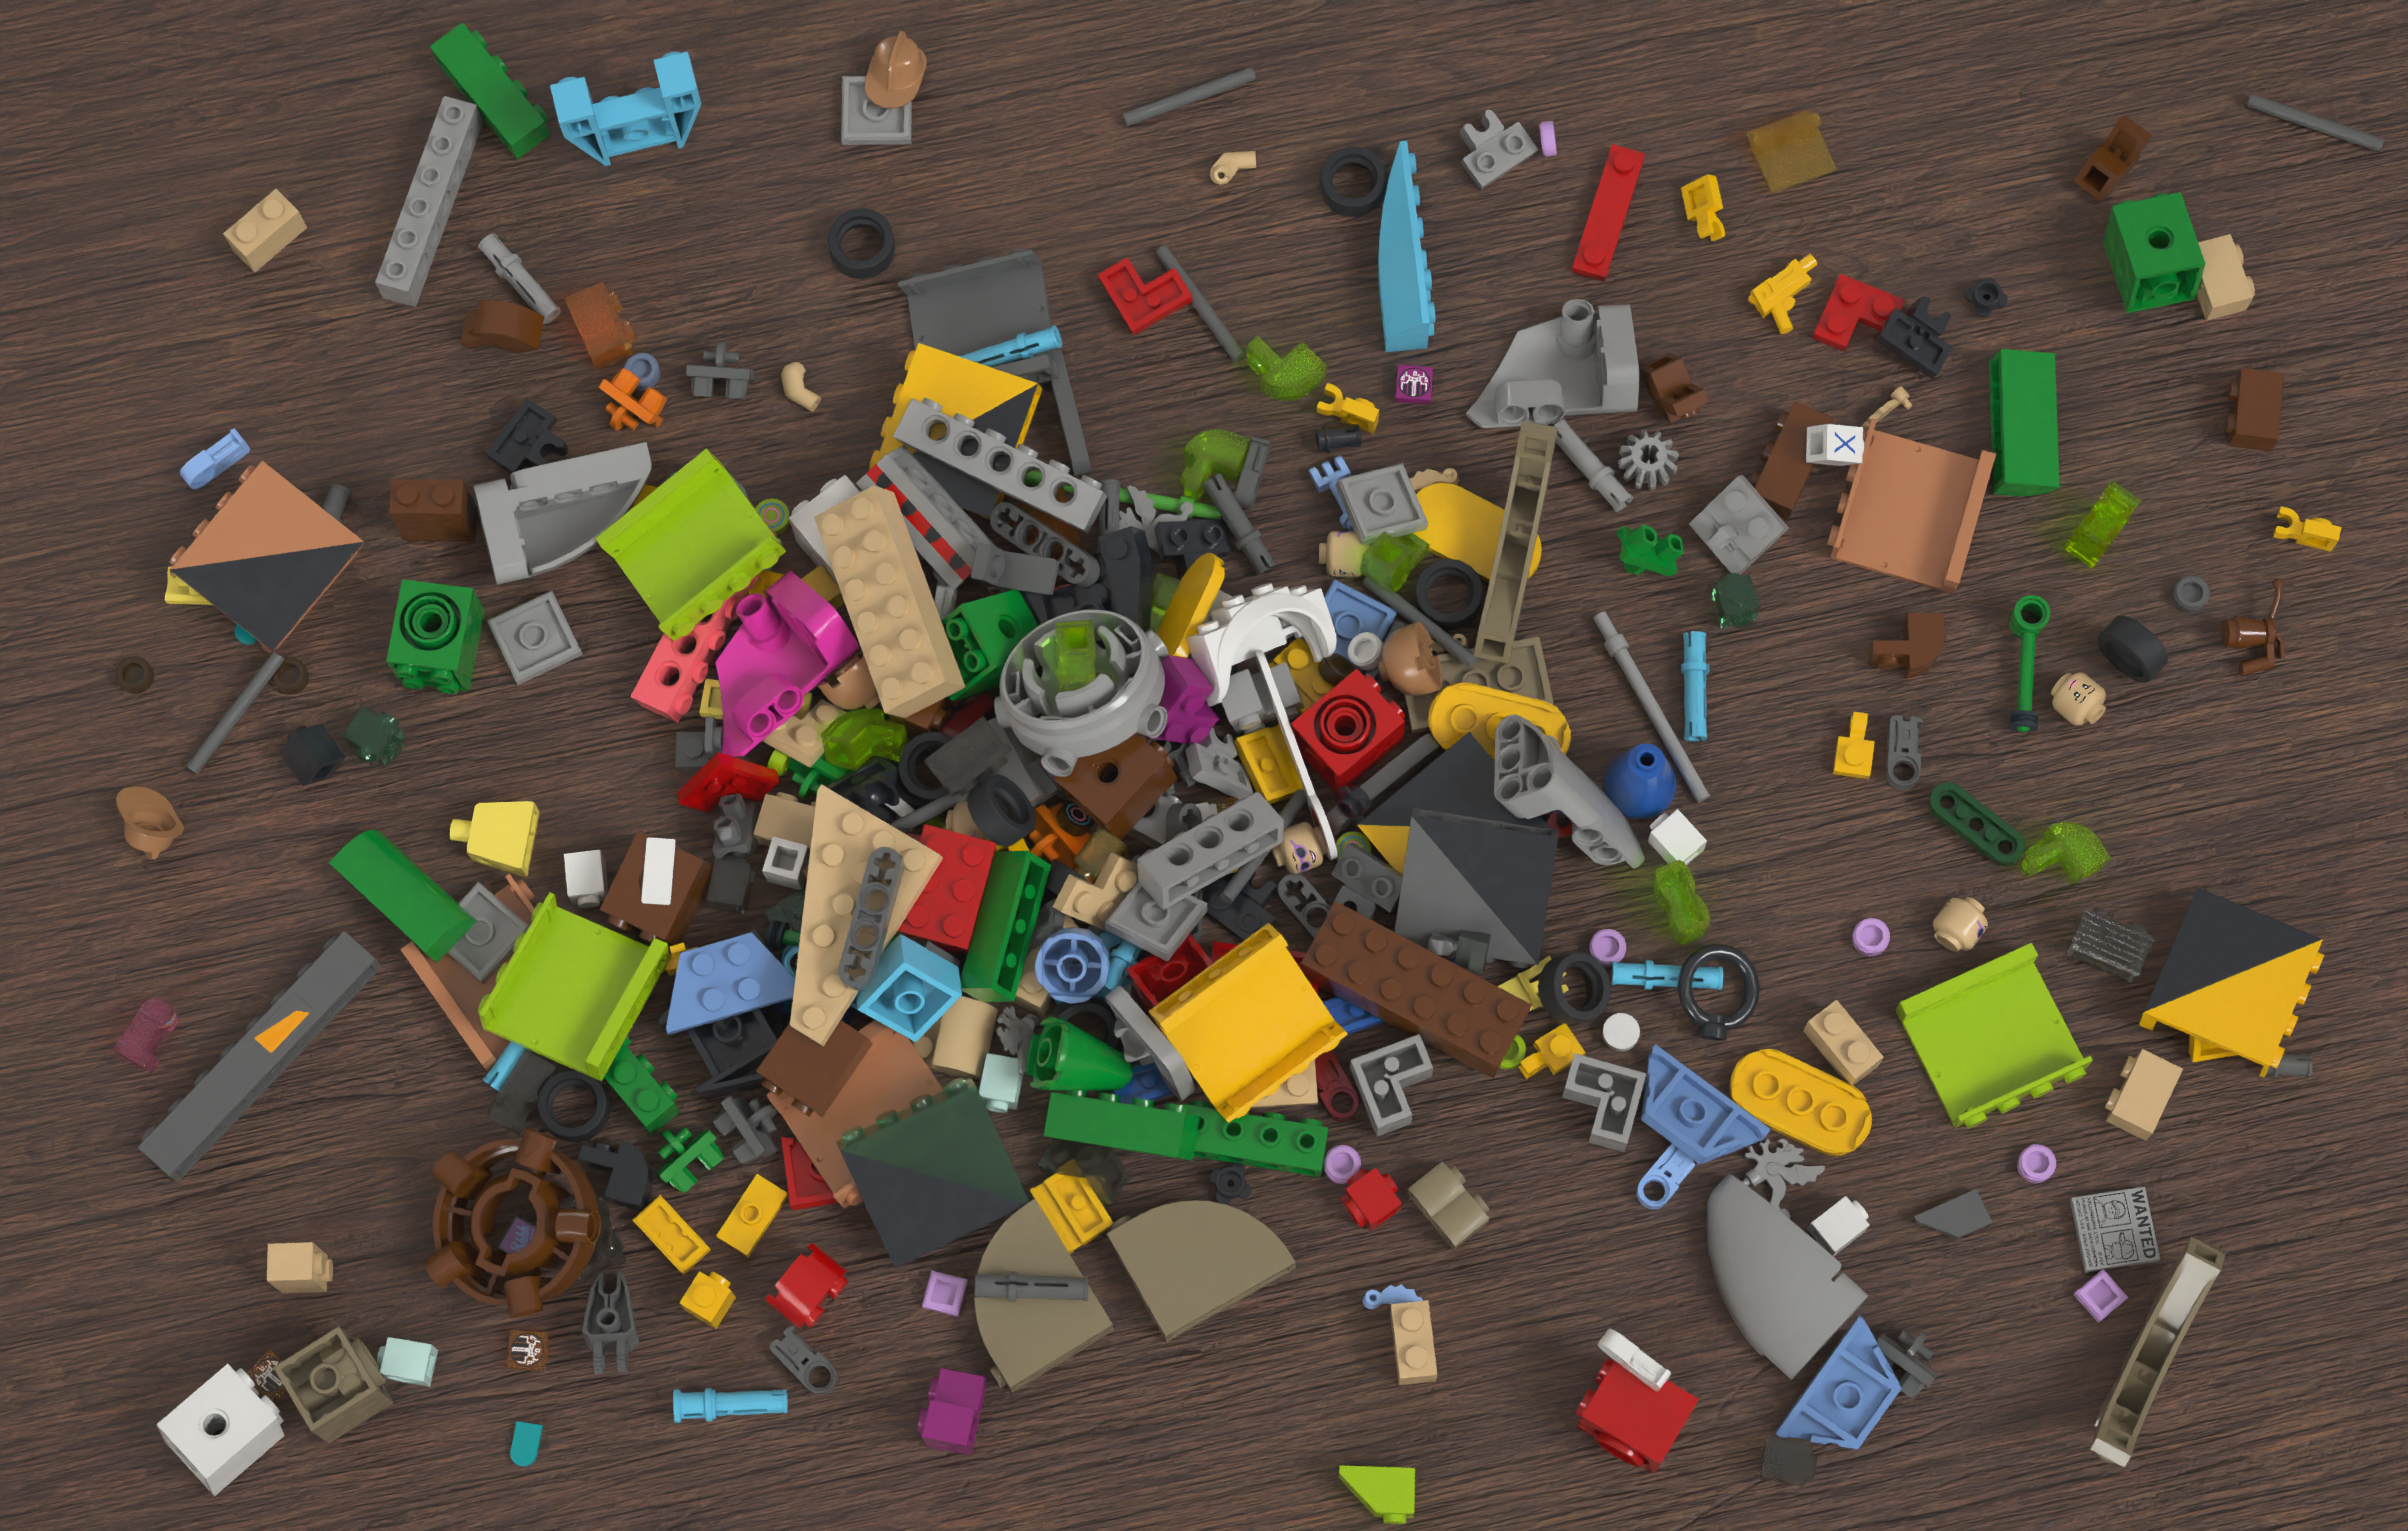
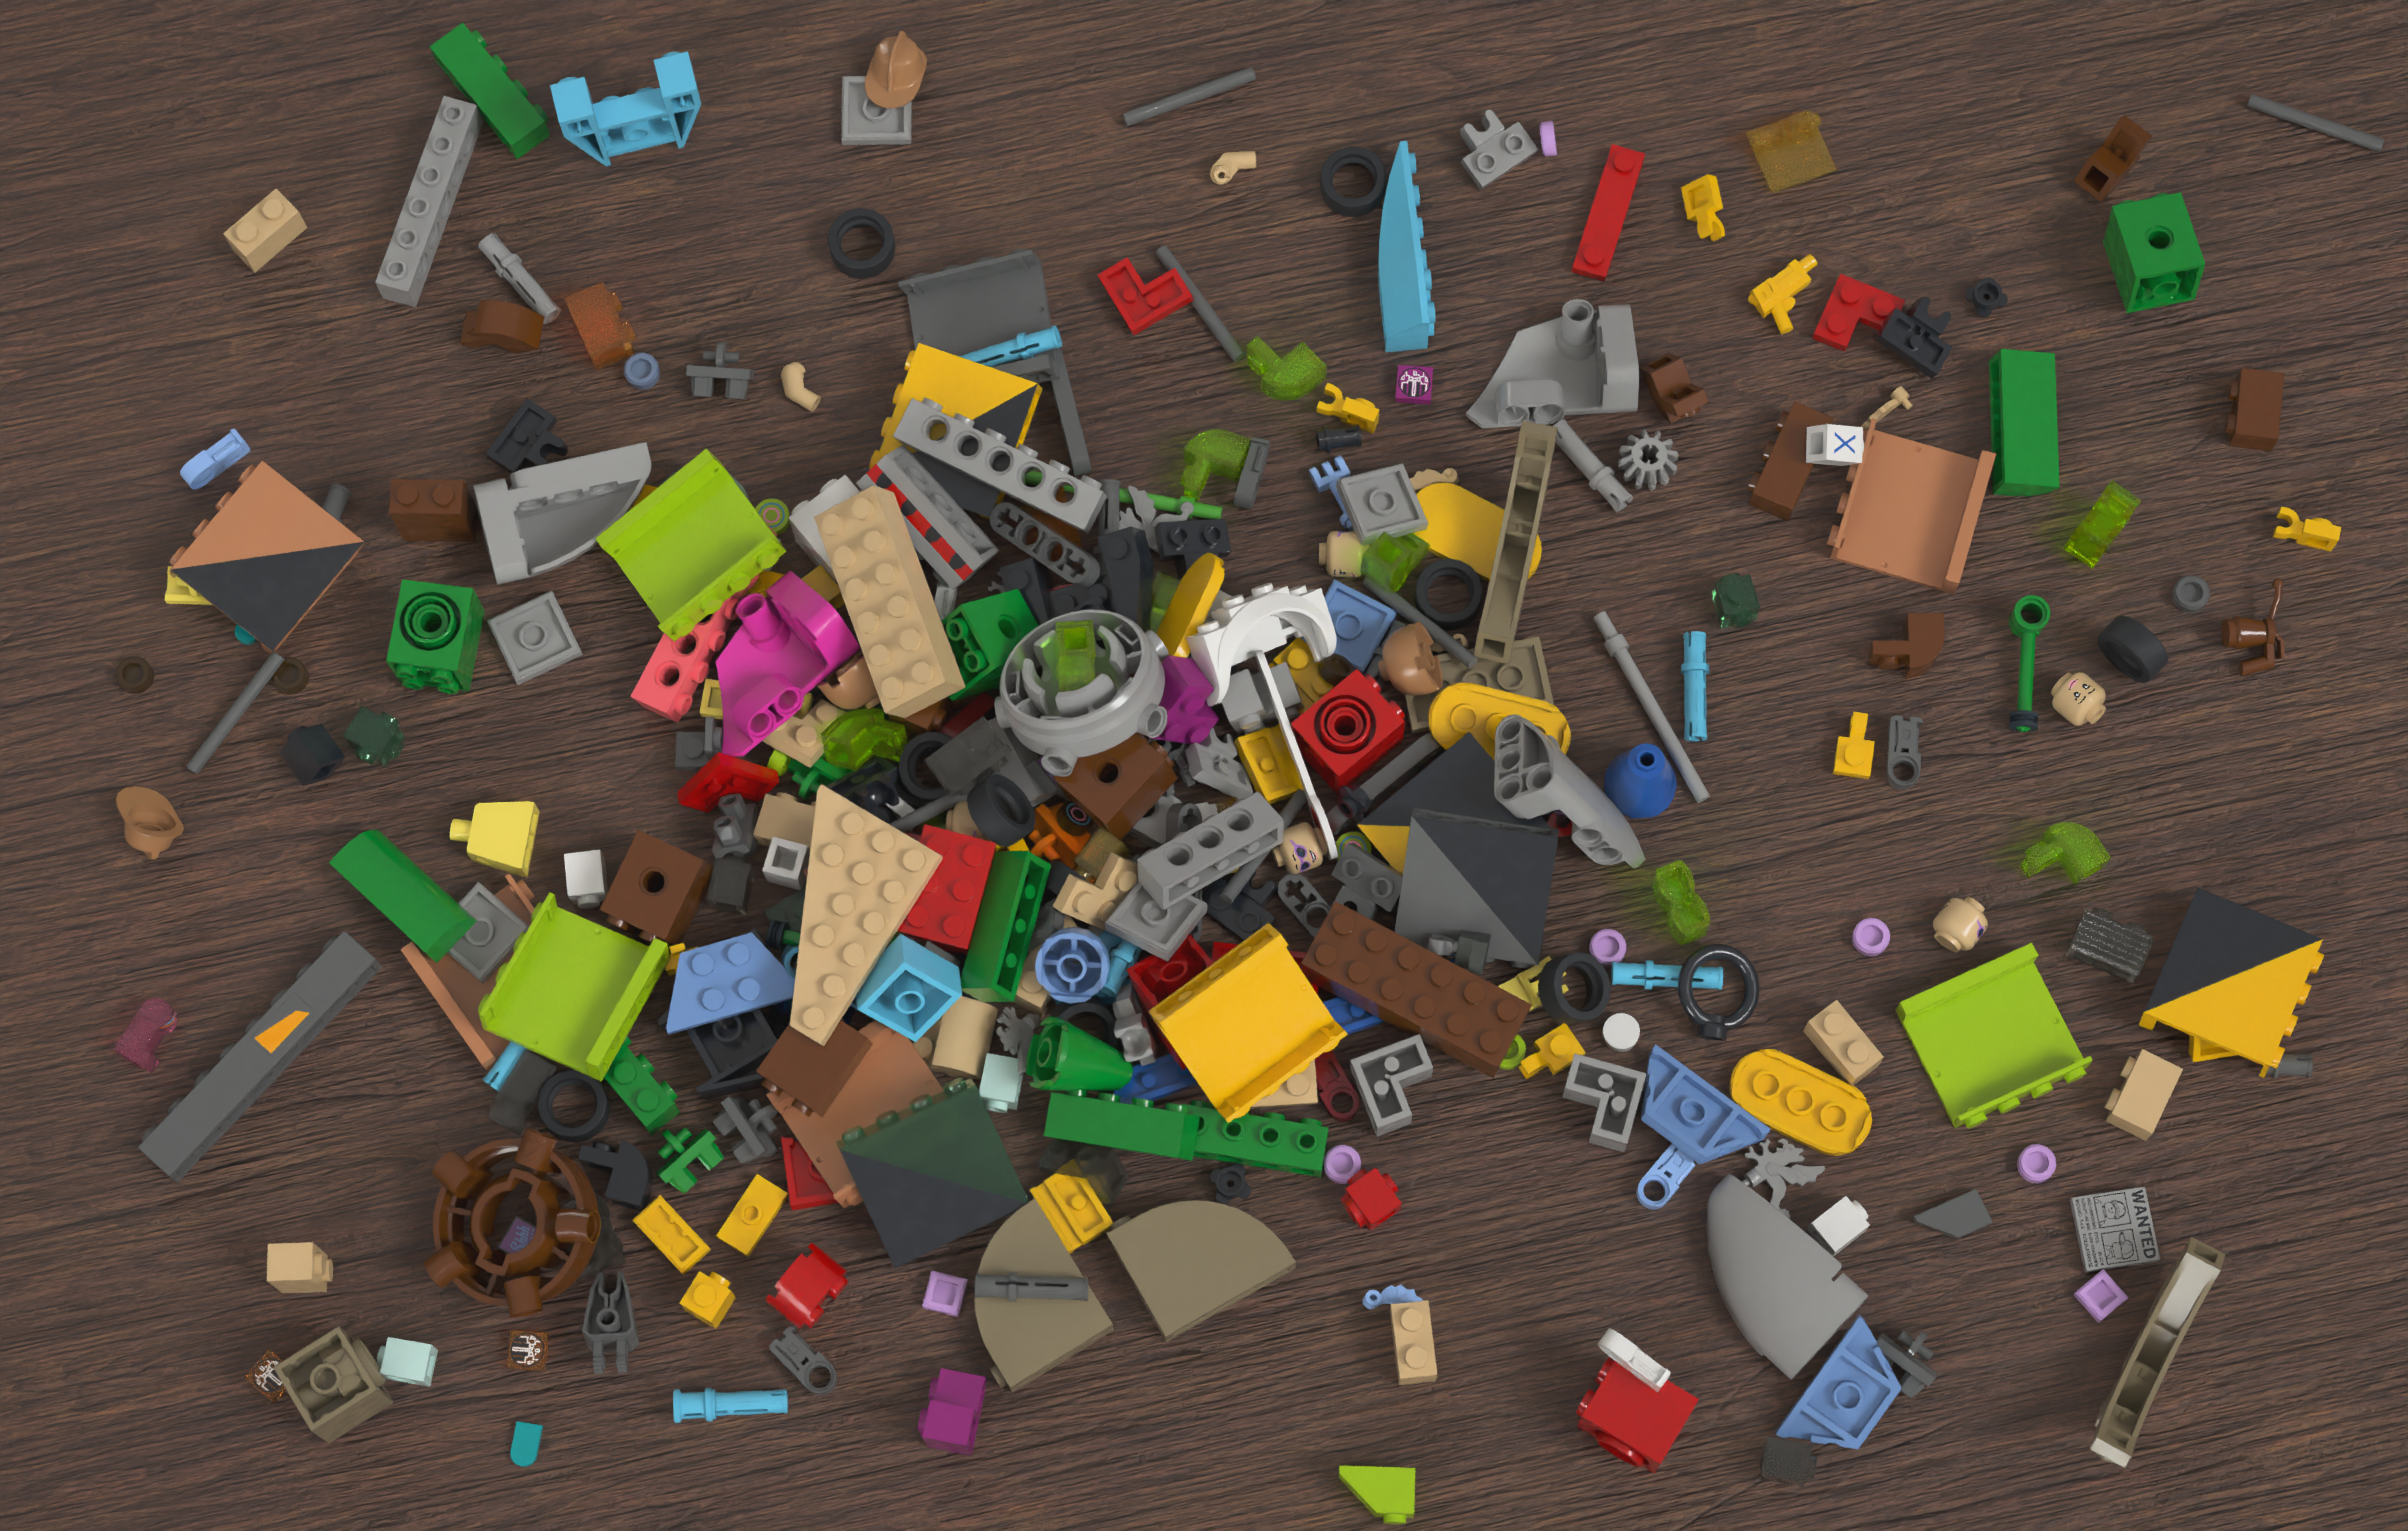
white brick [156,1364,284,1497] -> none
orange hips [598,368,667,431] -> none
white sticker [641,838,676,905] -> none
dark grey beam [838,847,904,990] -> none
dark grey bracket [971,543,1059,595] -> none
light grey beam [1105,986,1196,1101] -> none
dark grey pin [1202,473,1277,576] -> none
white tile [1348,632,1384,670] -> none
dark tan brick [1407,1162,1490,1251] -> none
green hips [1616,524,1684,577] -> none
white brick [1648,809,1707,873] -> none
light grey hinge [1689,475,1789,577] -> none
dark green plate [1928,782,2025,866] -> none
tan brick [2197,234,2255,321] -> none

